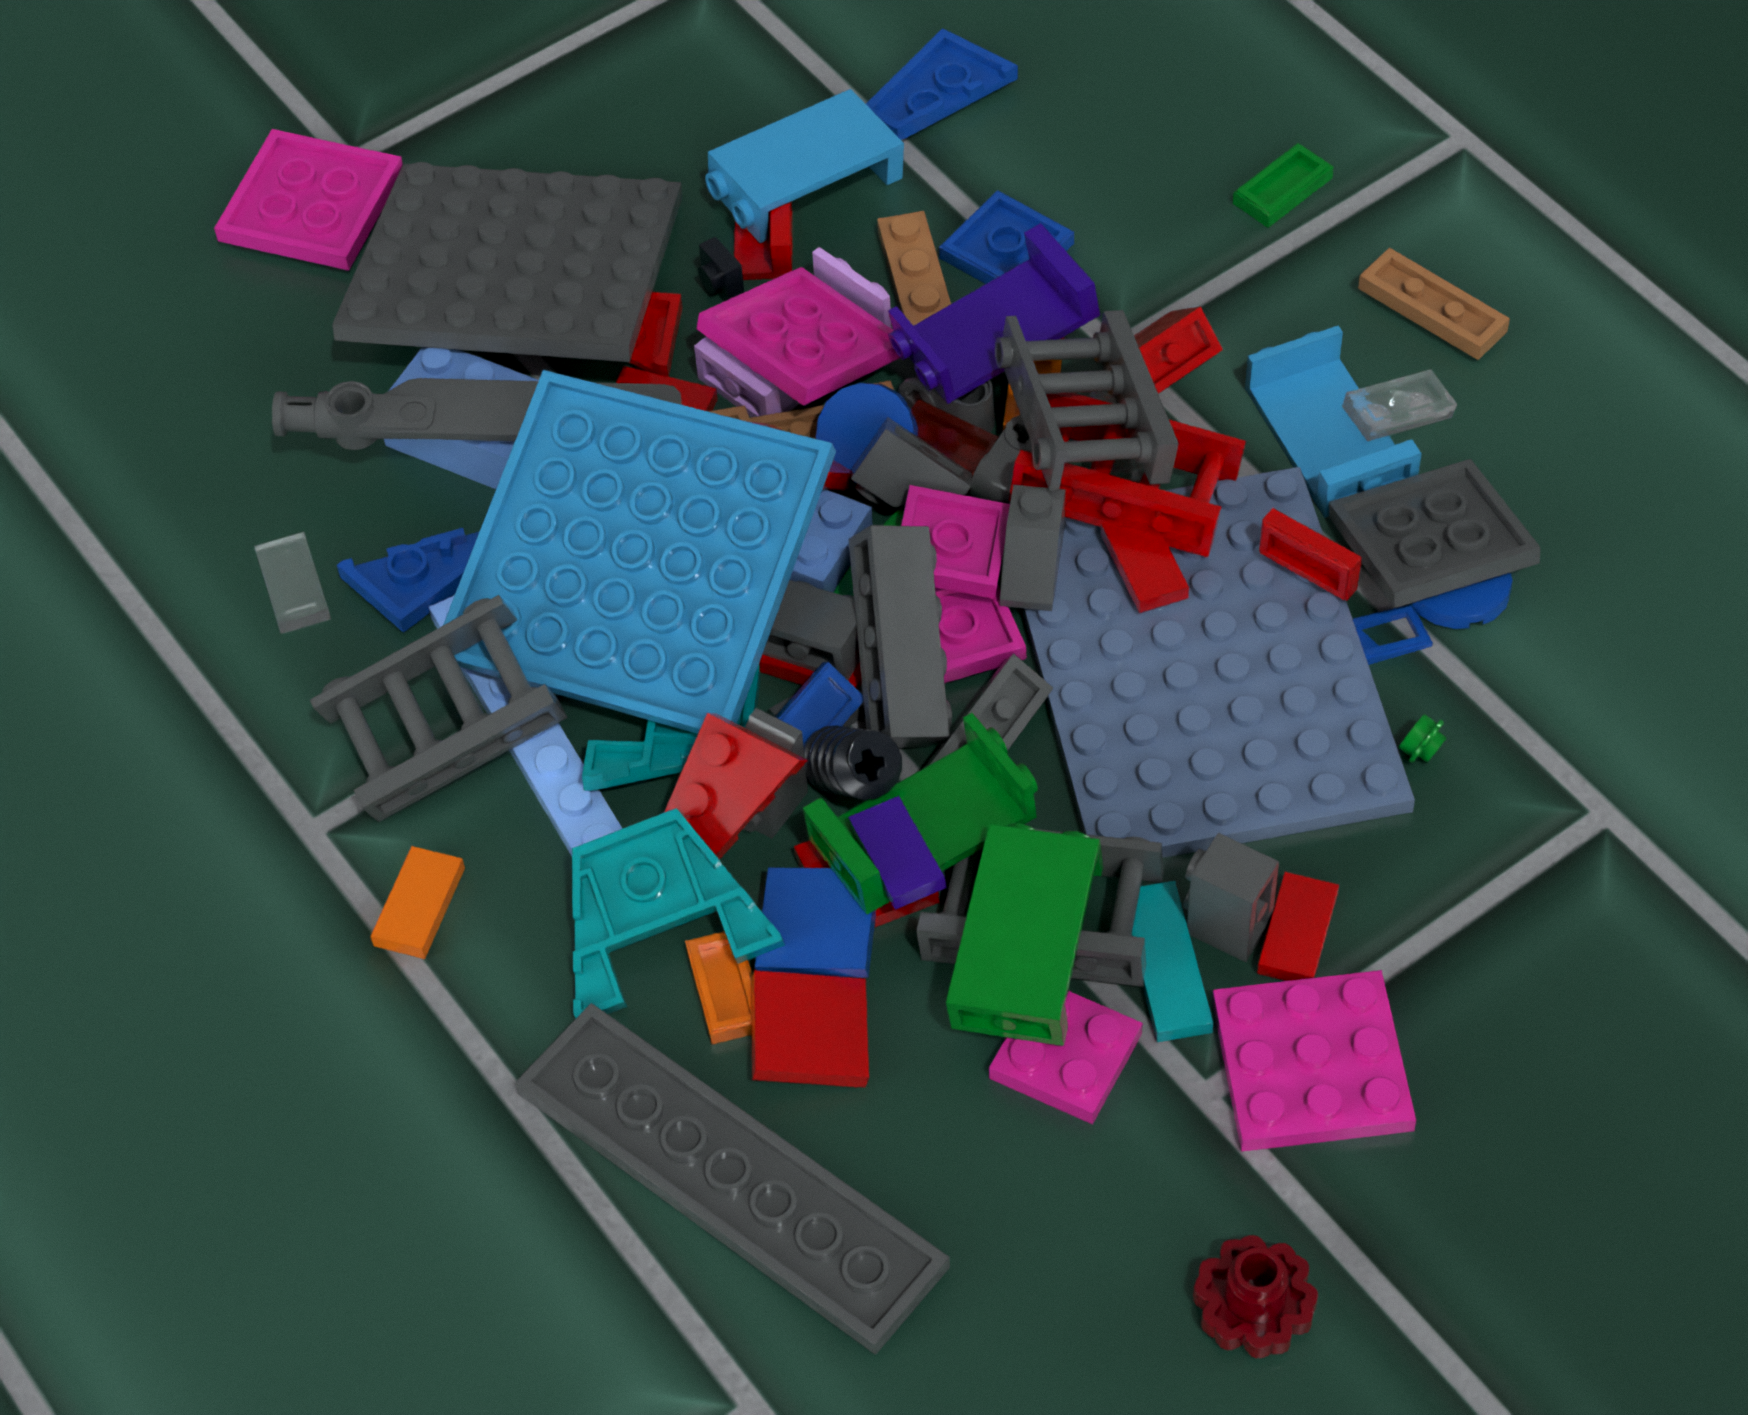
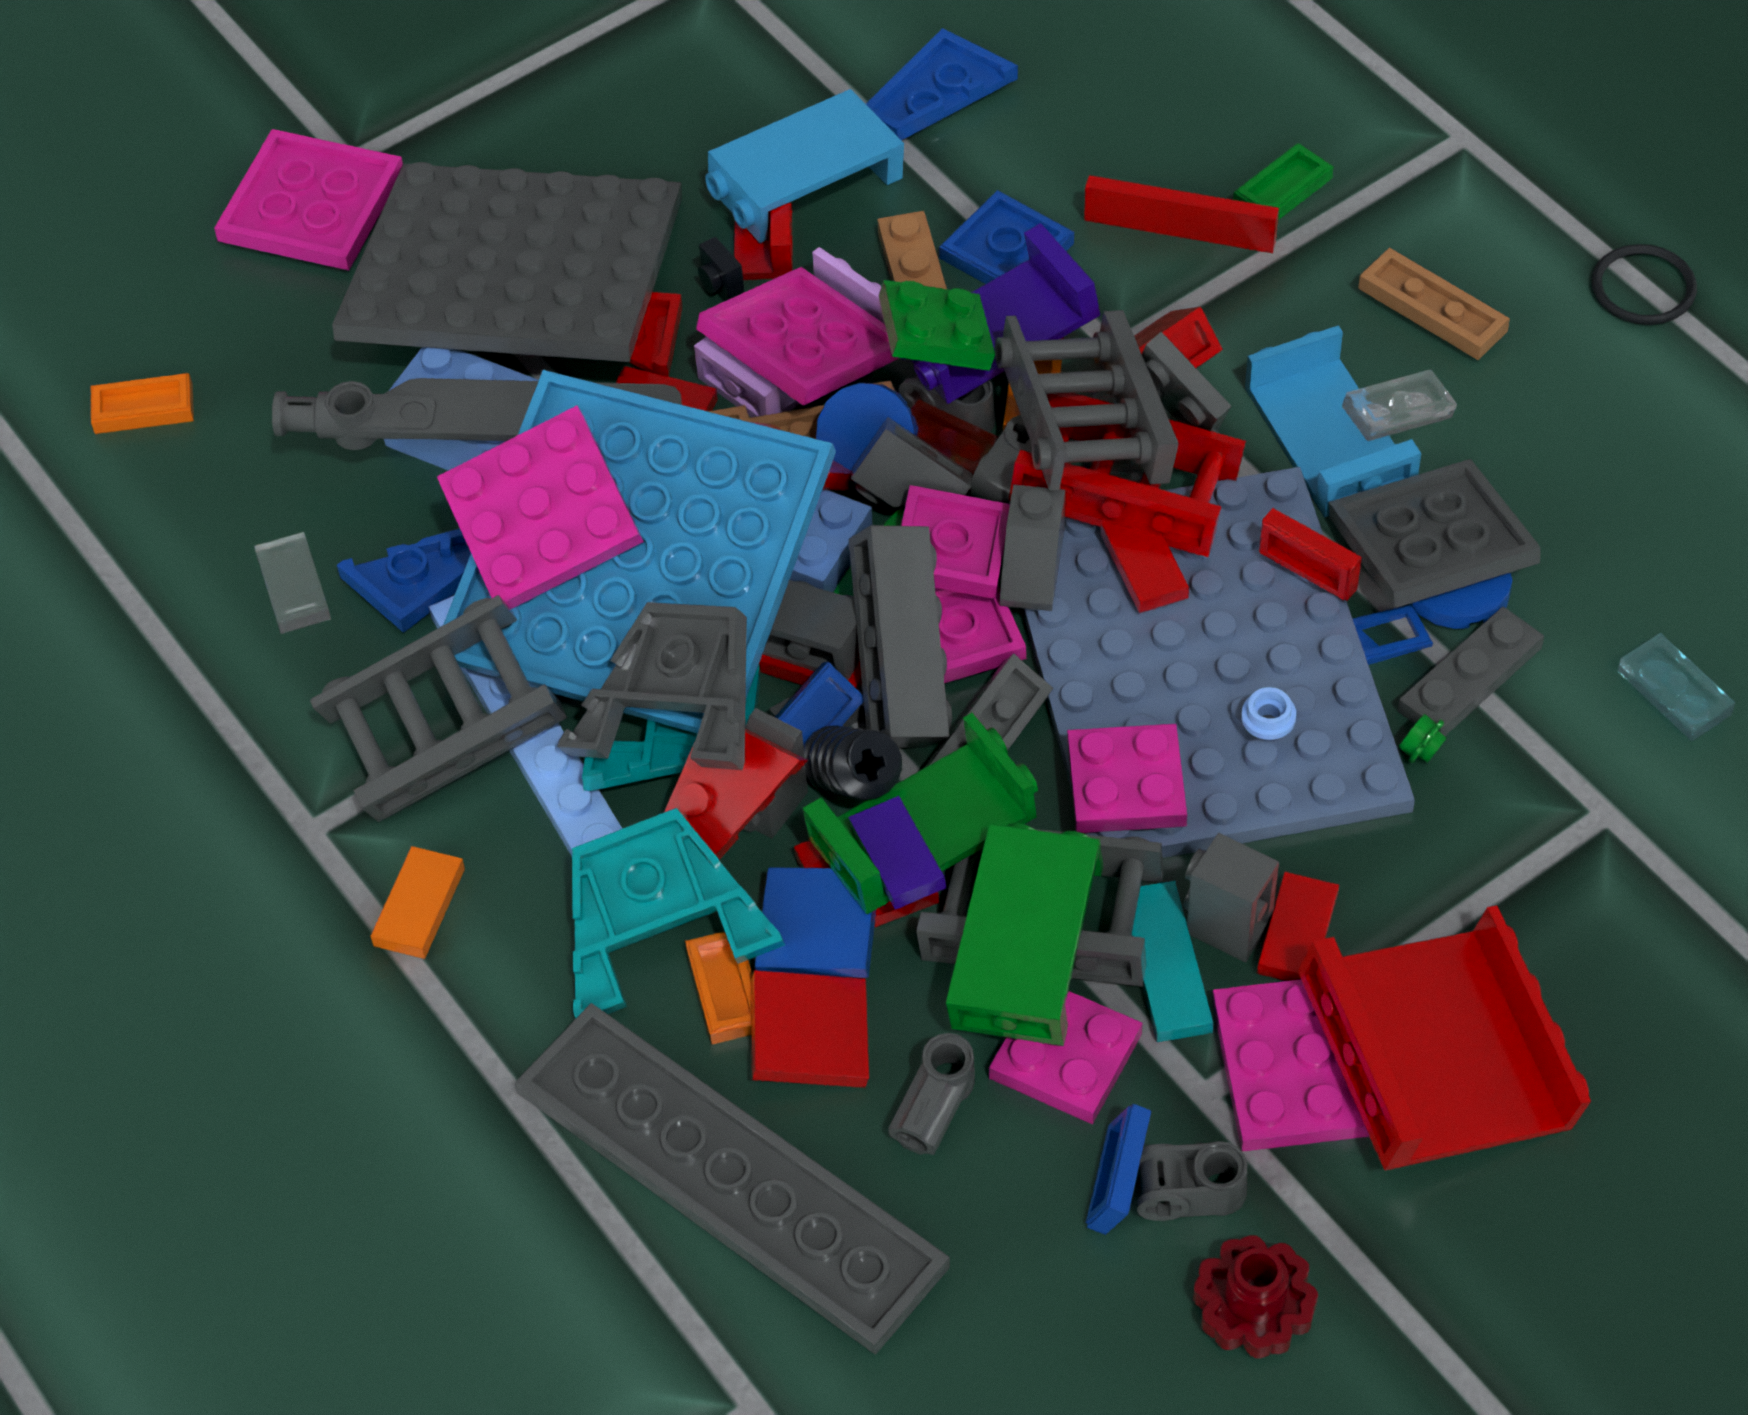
none -> orange tile [91,373,194,434]
none -> dark pink plate [437,405,644,609]
none -> dark grey wing [557,602,747,770]
none -> green plate [878,280,995,371]
none -> dark grey piece [888,1033,975,1155]
none -> dark pink plate [1067,724,1187,833]
none -> red tile [1084,175,1279,254]
none -> blue tile [1086,1104,1151,1235]
none -> dark grey piece [1136,1141,1248,1221]
none -> dark grey plate [1142,332,1232,433]
none -> light blue plate [1241,687,1296,740]
none -> red panel [1298,905,1591,1171]
none -> dark grey plate [1397,606,1544,736]
none -> black tyre [1592,244,1697,325]
none -> clear light blue plate [1618,633,1736,741]

